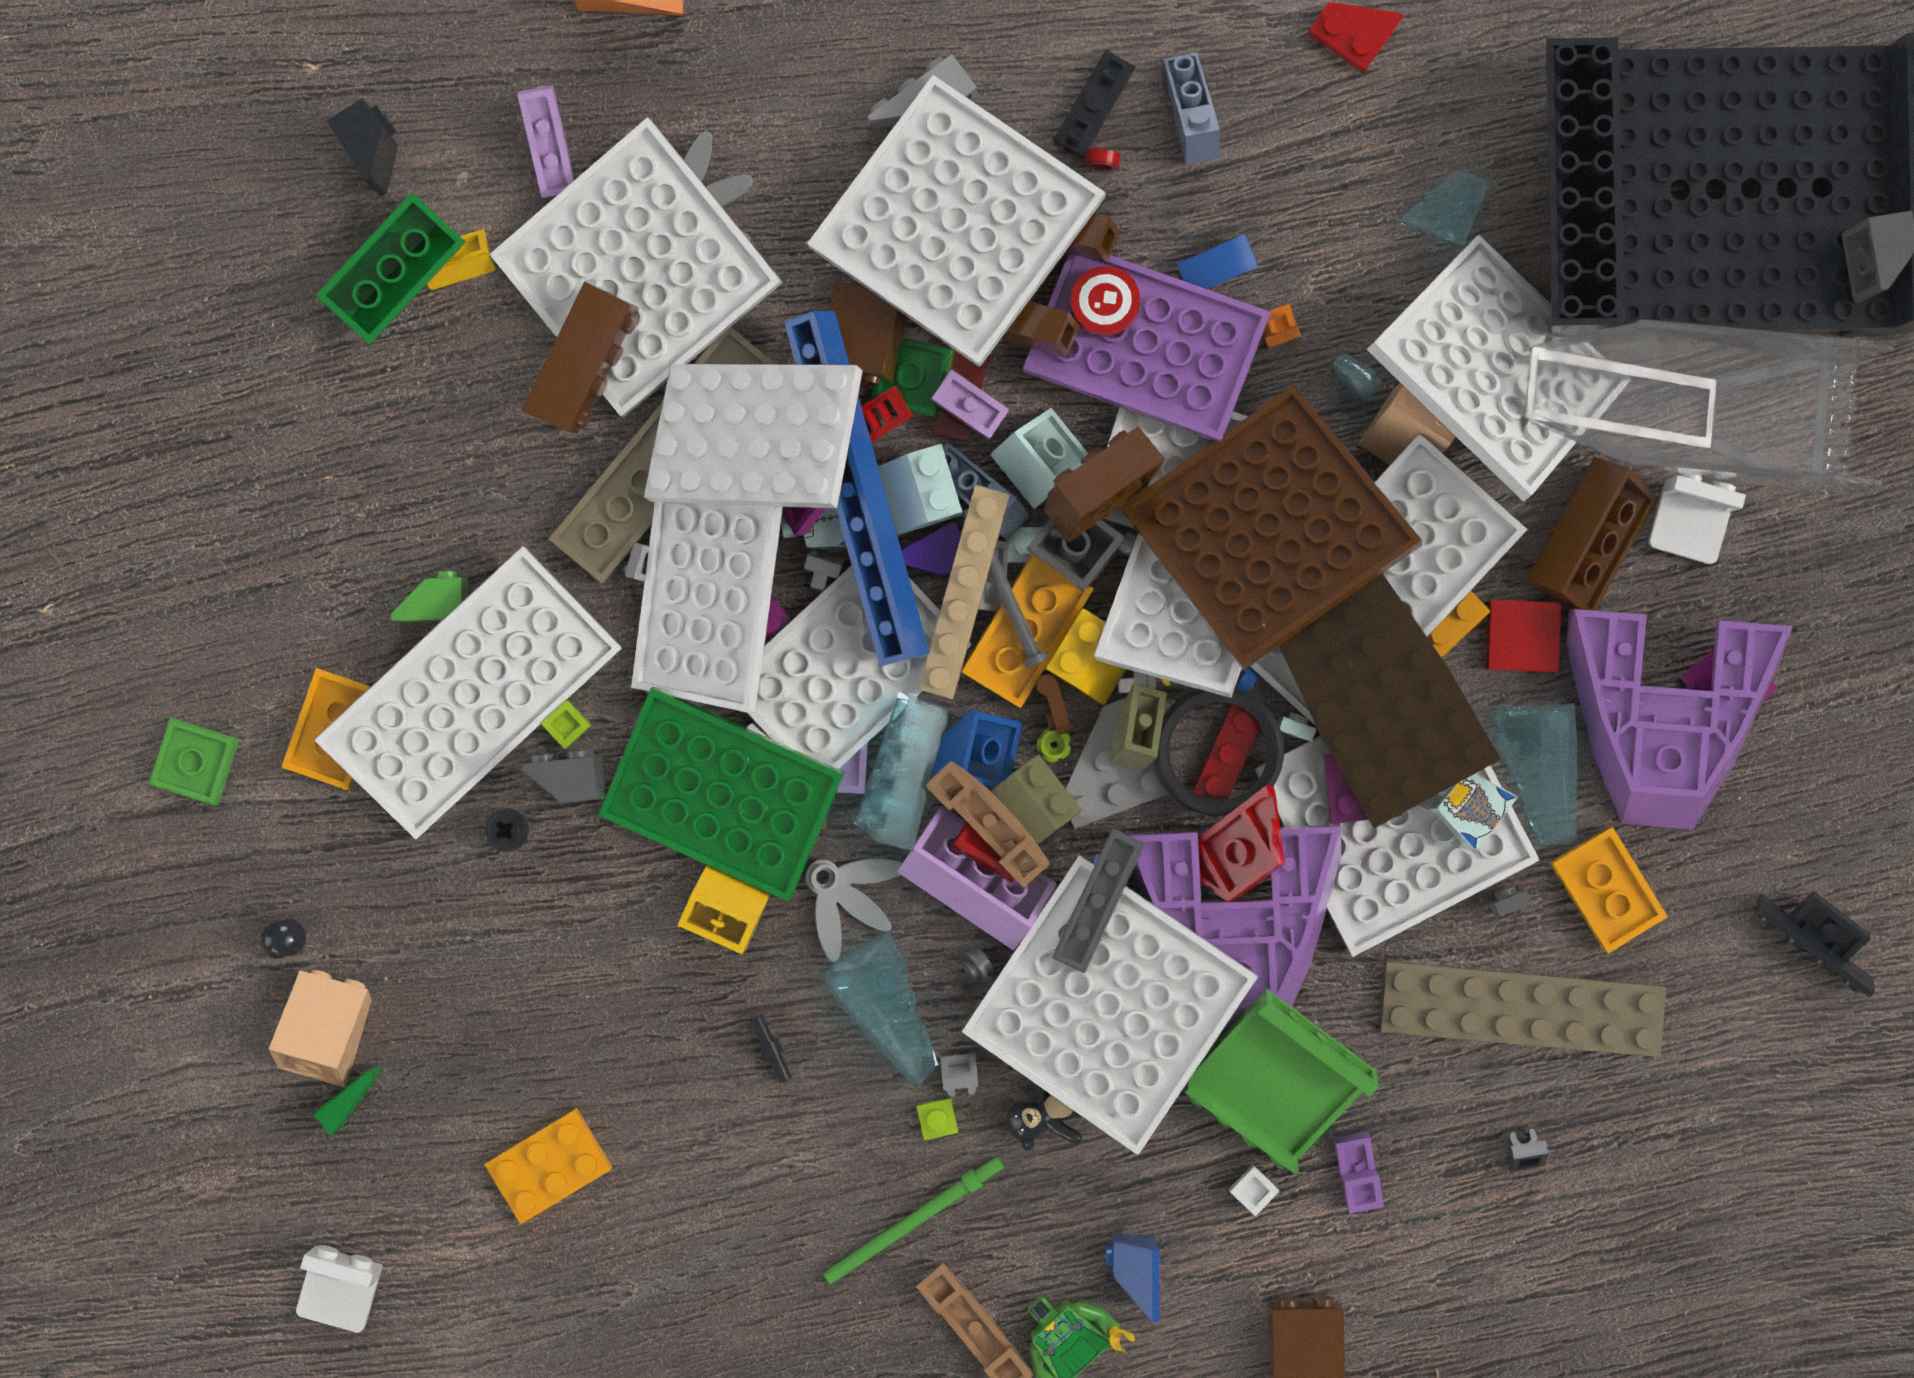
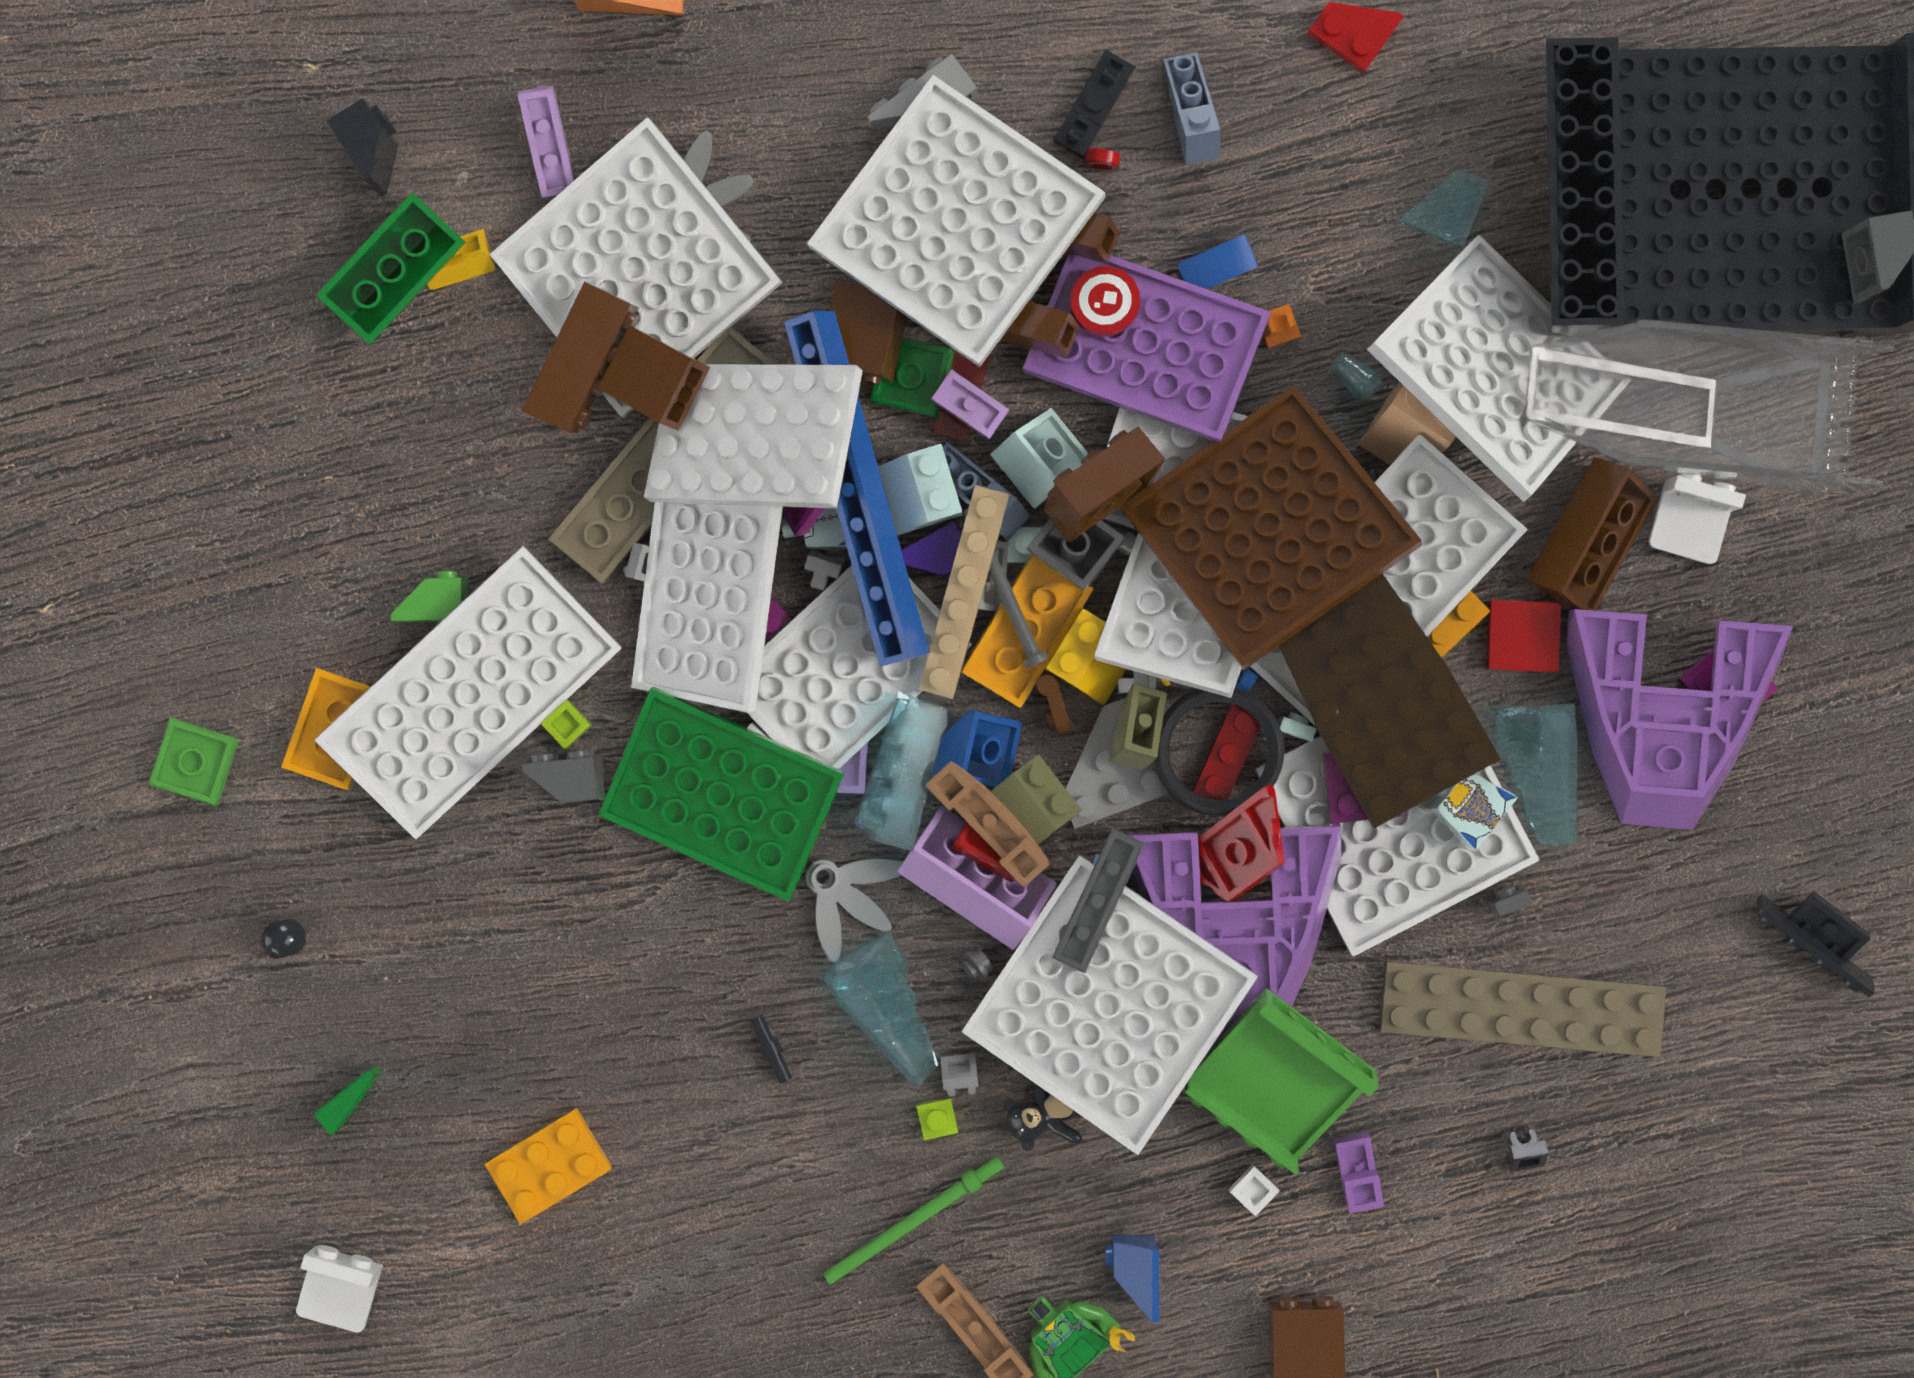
light nougat slope [269,970,371,1088] -> none
black piece [485,808,529,852] -> none
yellow slope [677,865,771,954] -> none
red slope [861,386,914,444] -> none
lime plate [1037,728,1071,762] -> none
light orange plate [1550,826,1668,954] -> none
none -> reddish brown brick [598,325,710,431]

